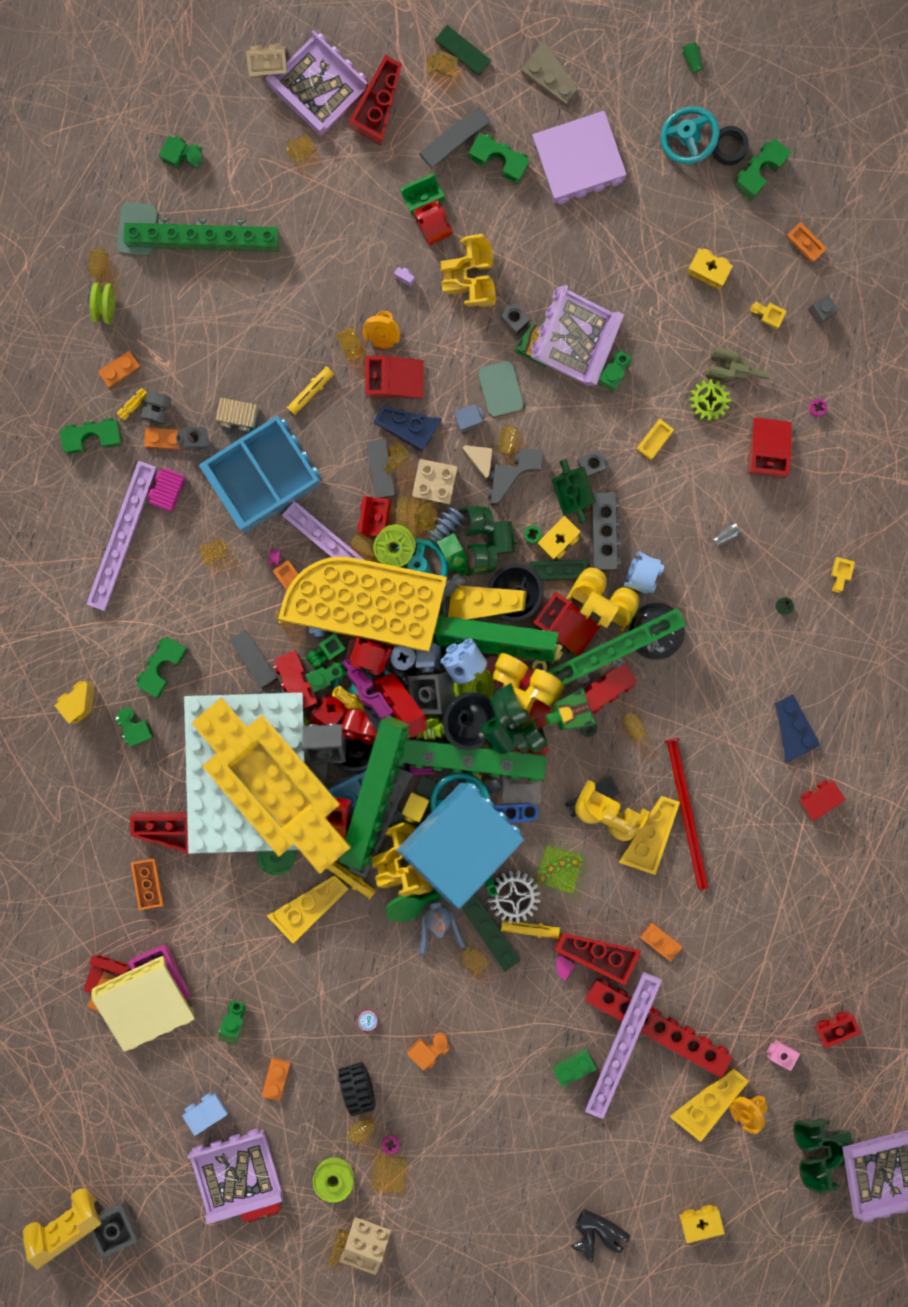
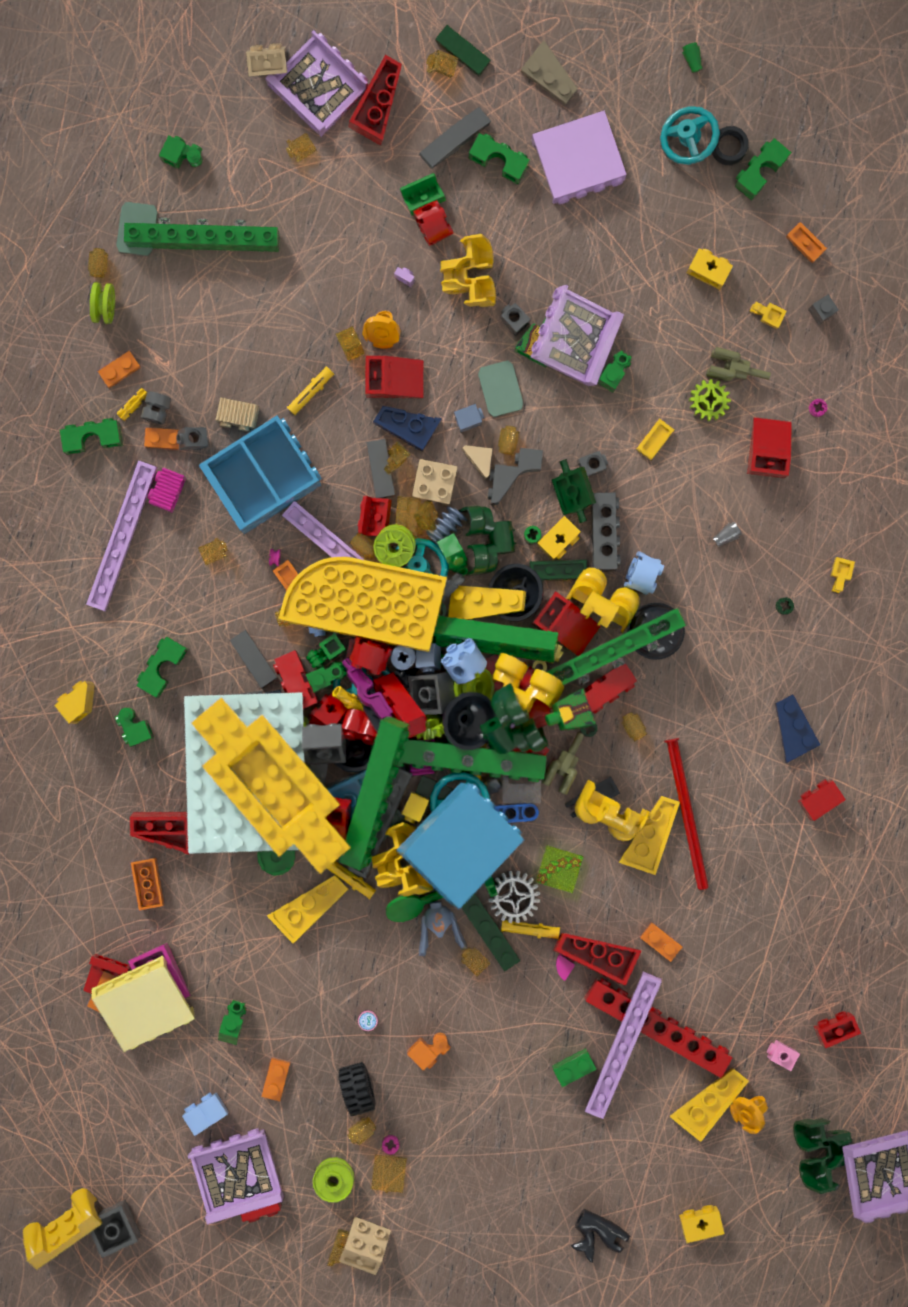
none -> olive plant [541,732,584,795]

